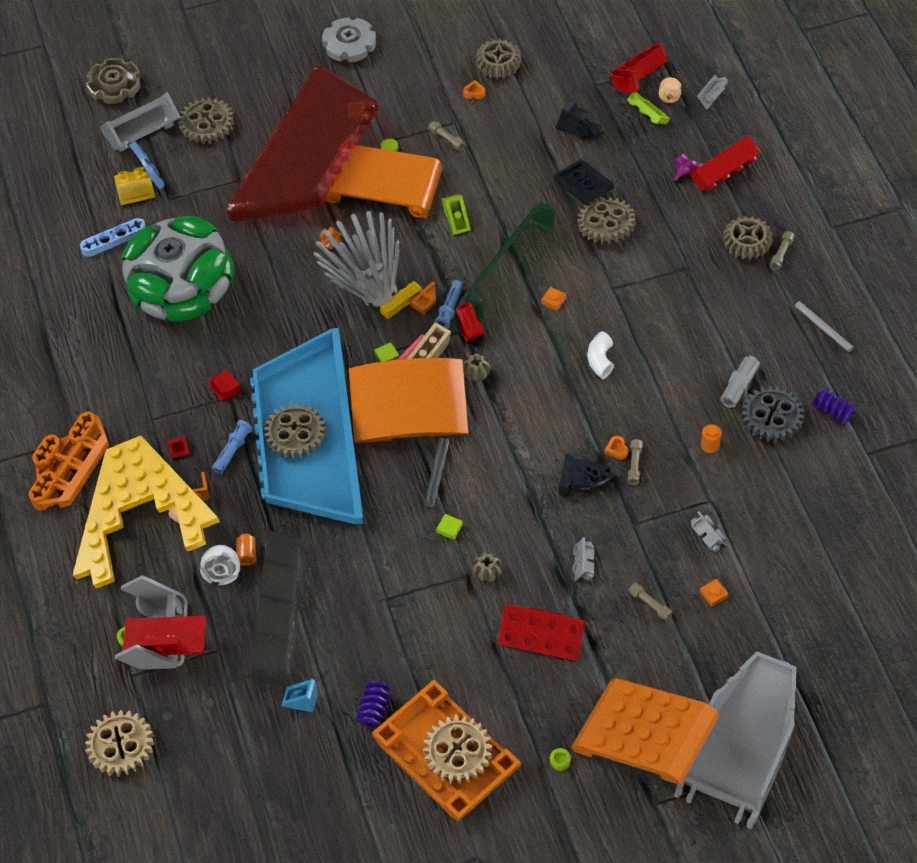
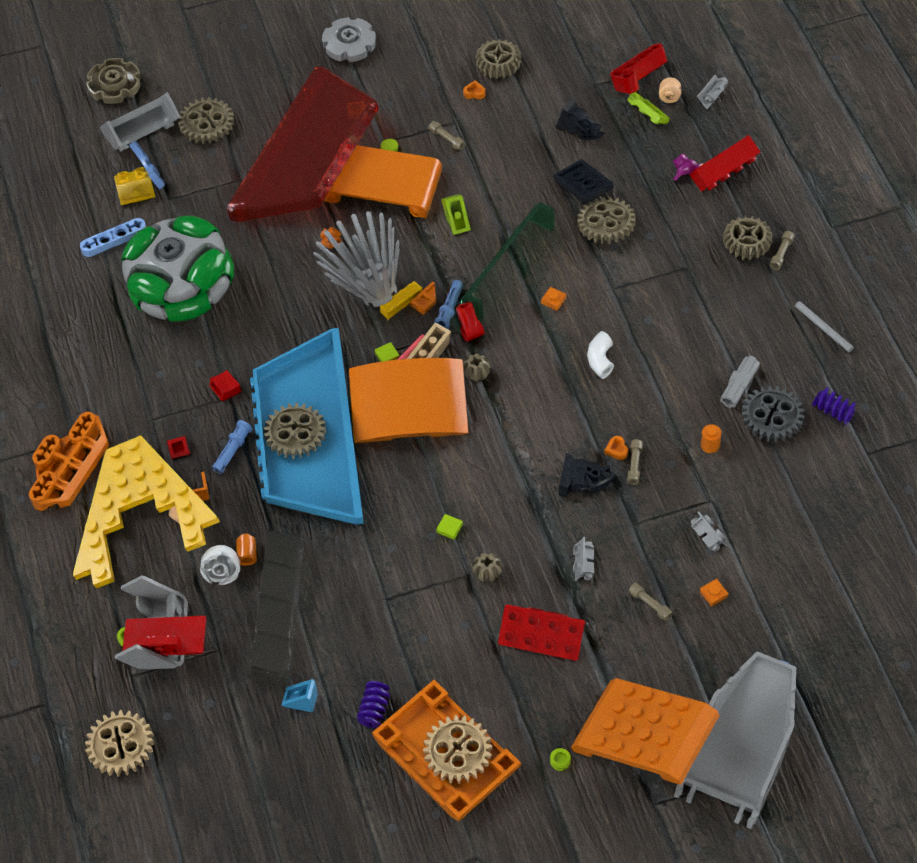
dark grey axle [424,437,449,508] -> none

